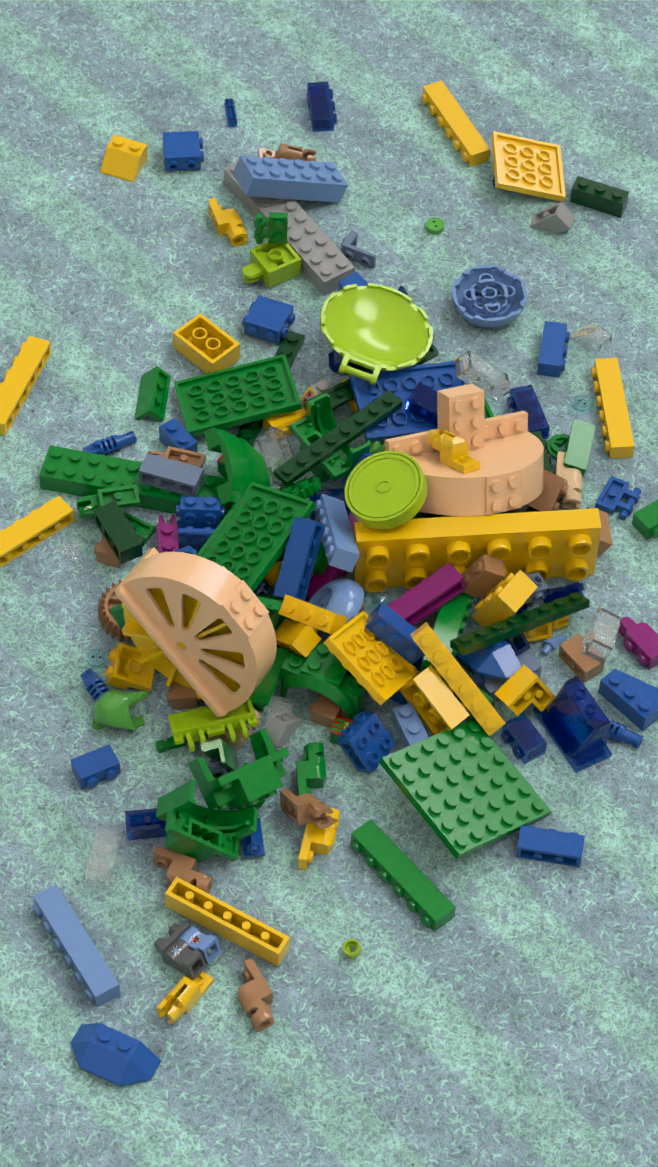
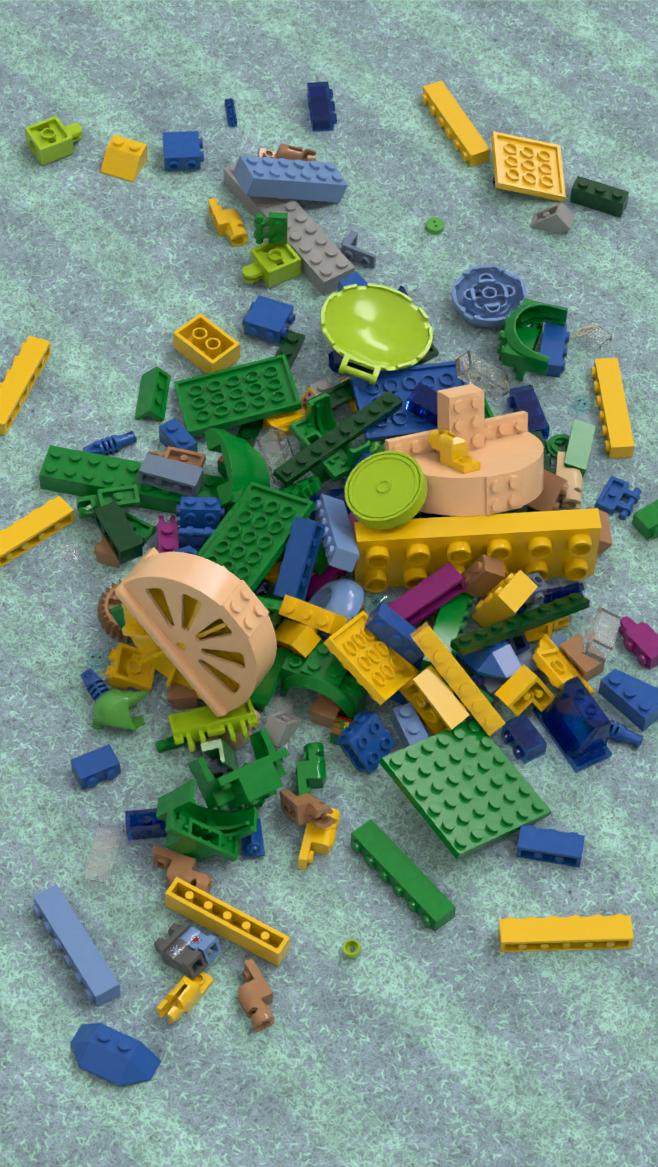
none -> lime brick [24,115,83,166]
none -> green piece [497,298,568,382]
none -> yellow brick [498,914,634,952]
none -> yellow wing [532,634,595,698]

